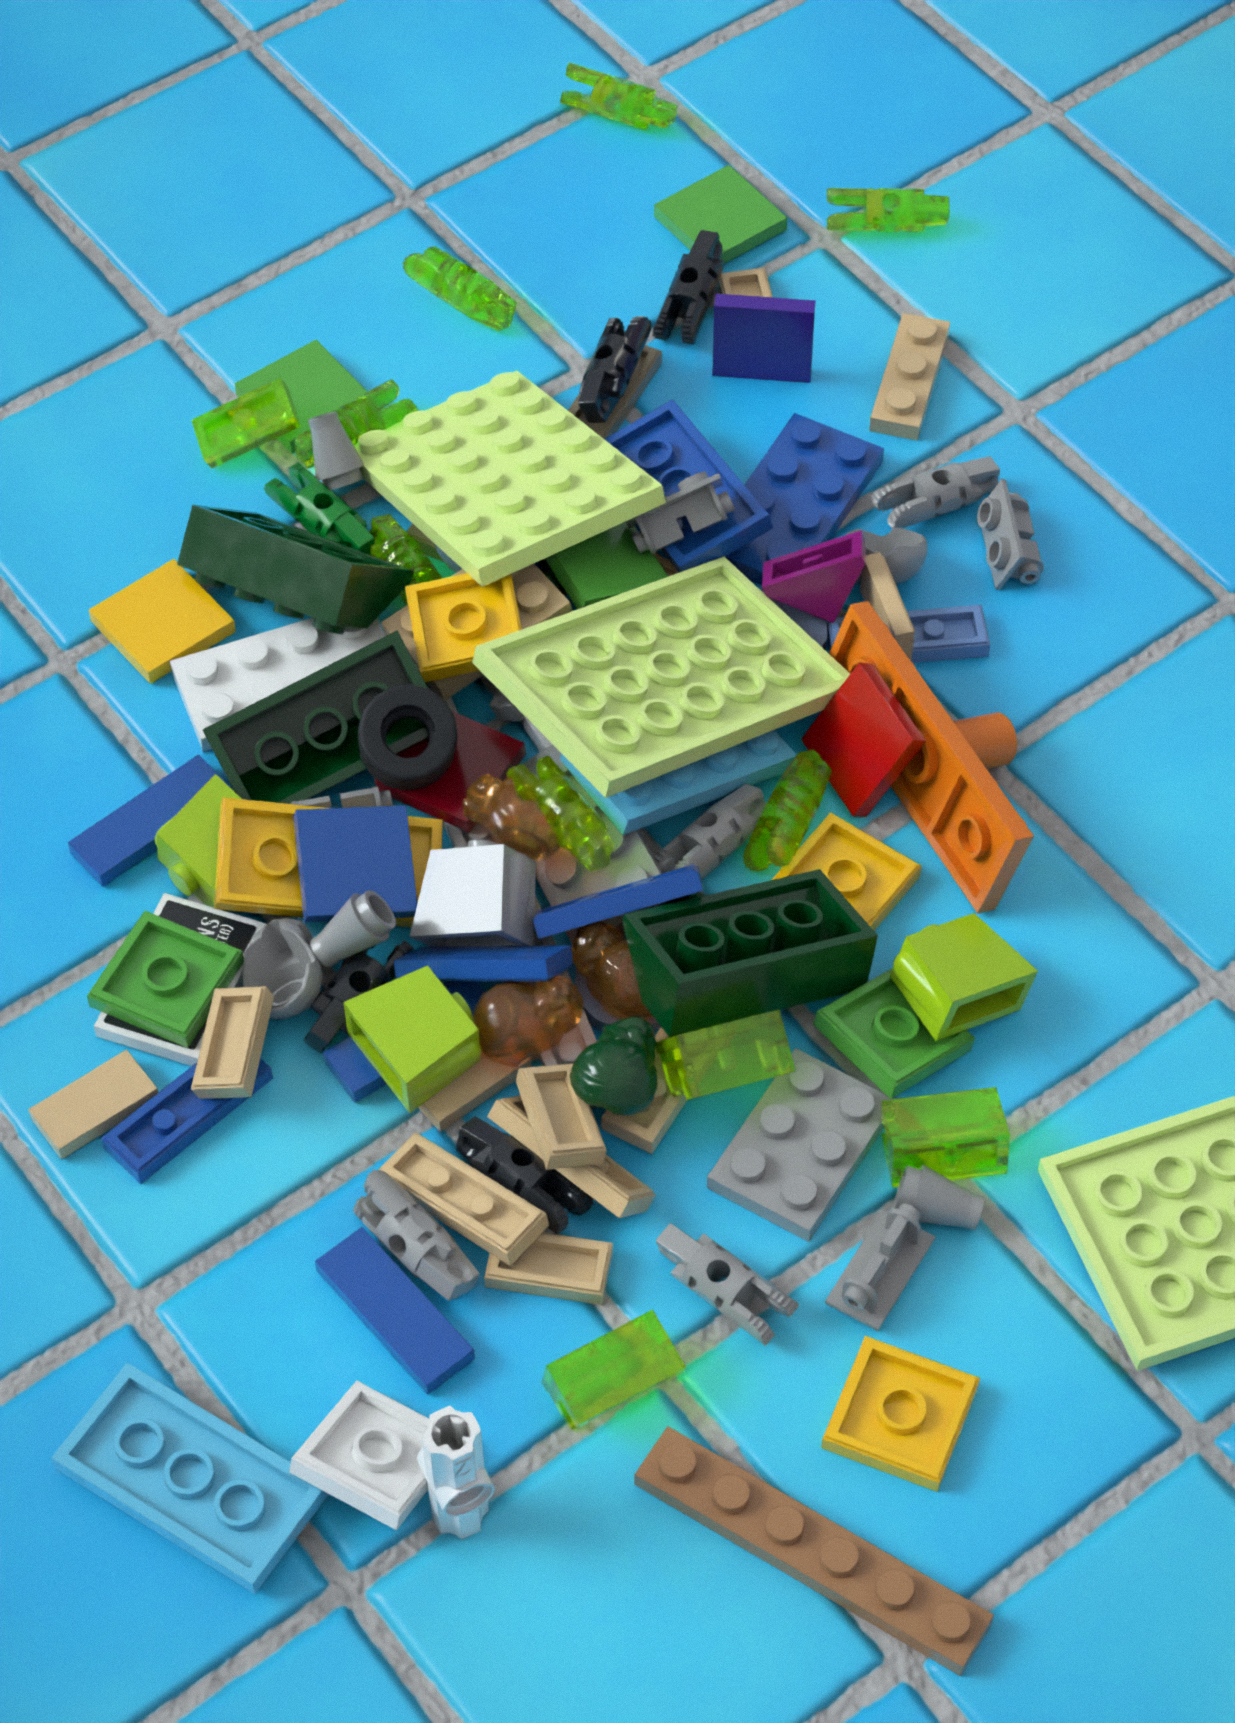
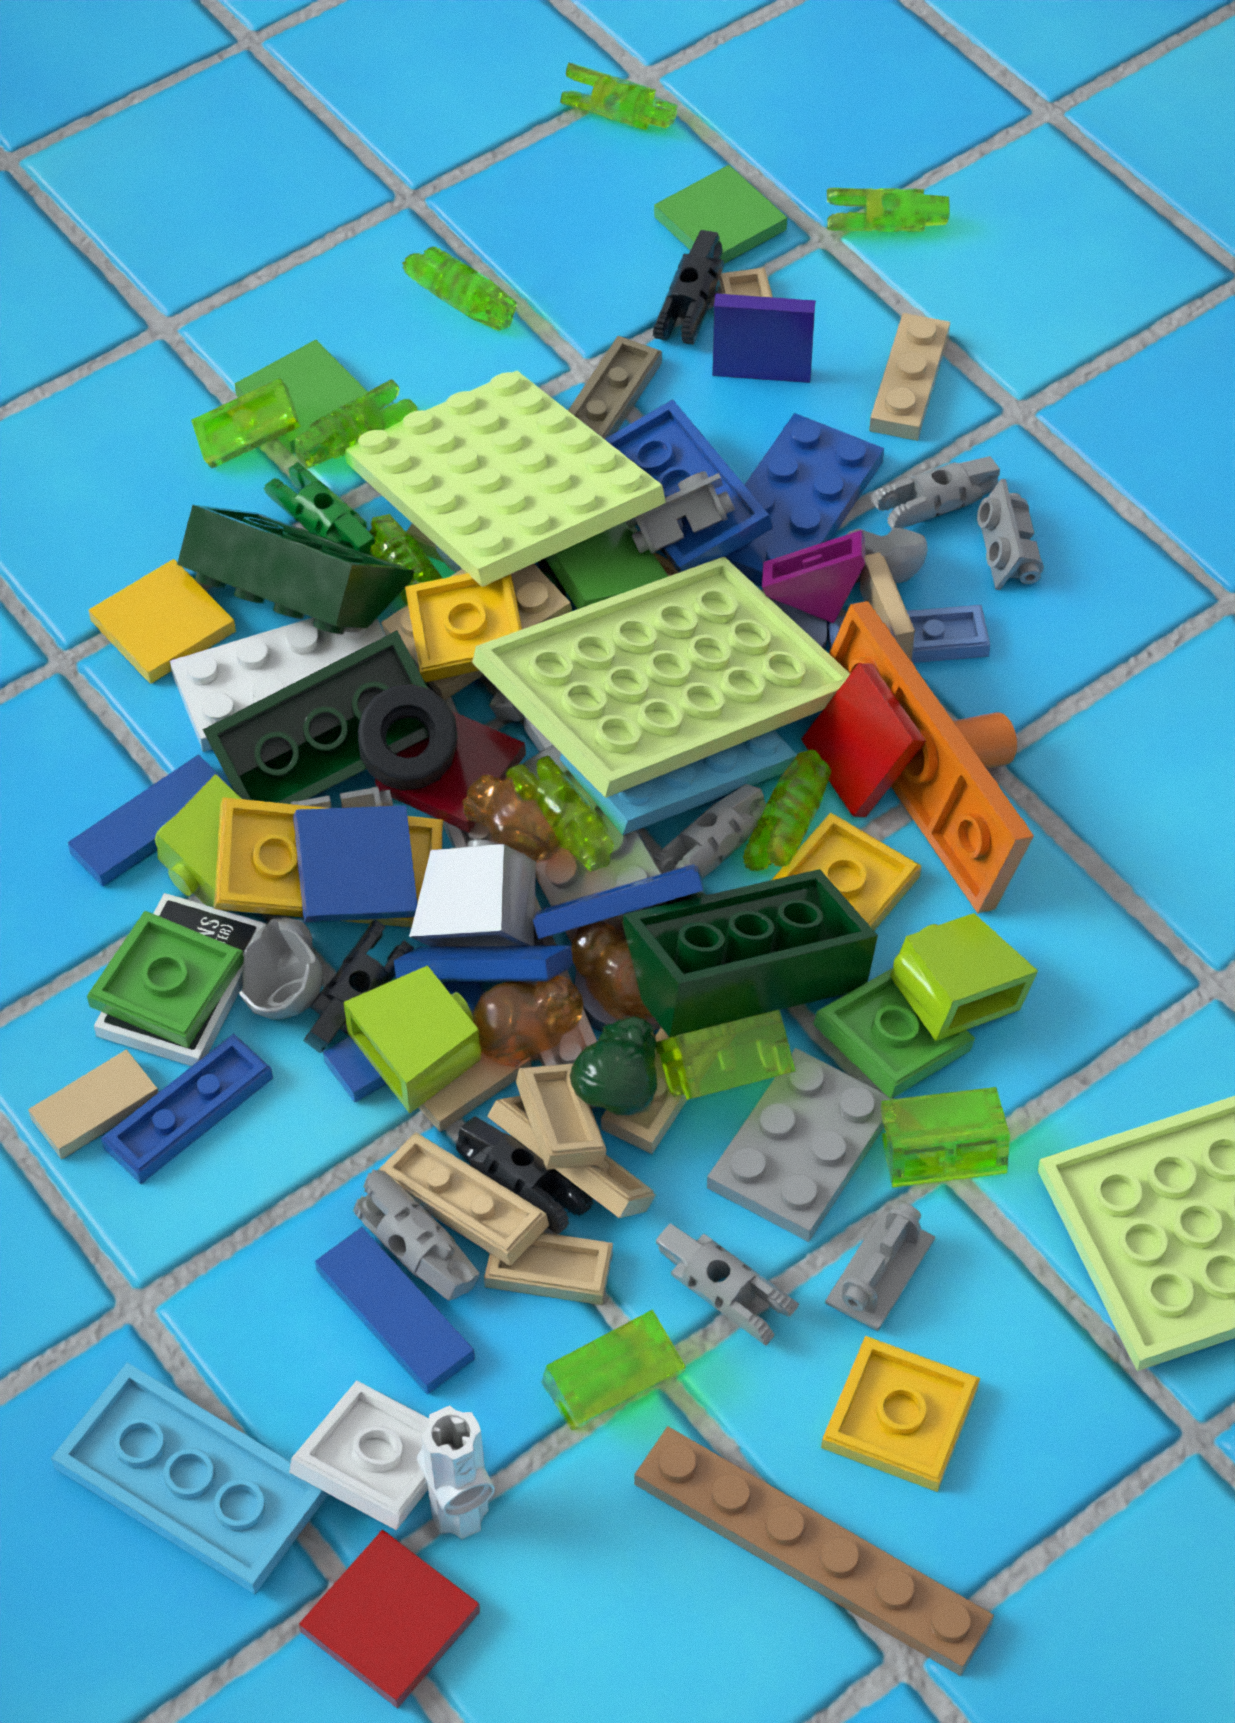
tan tile [191,986,274,1099] -> none
light grey cone [308,411,363,490] -> none
light grey cone [310,890,396,967] -> none
black hinge [578,316,652,423] -> none
light grey cone [893,1164,985,1231] -> none
none -> red tile [299,1529,480,1709]

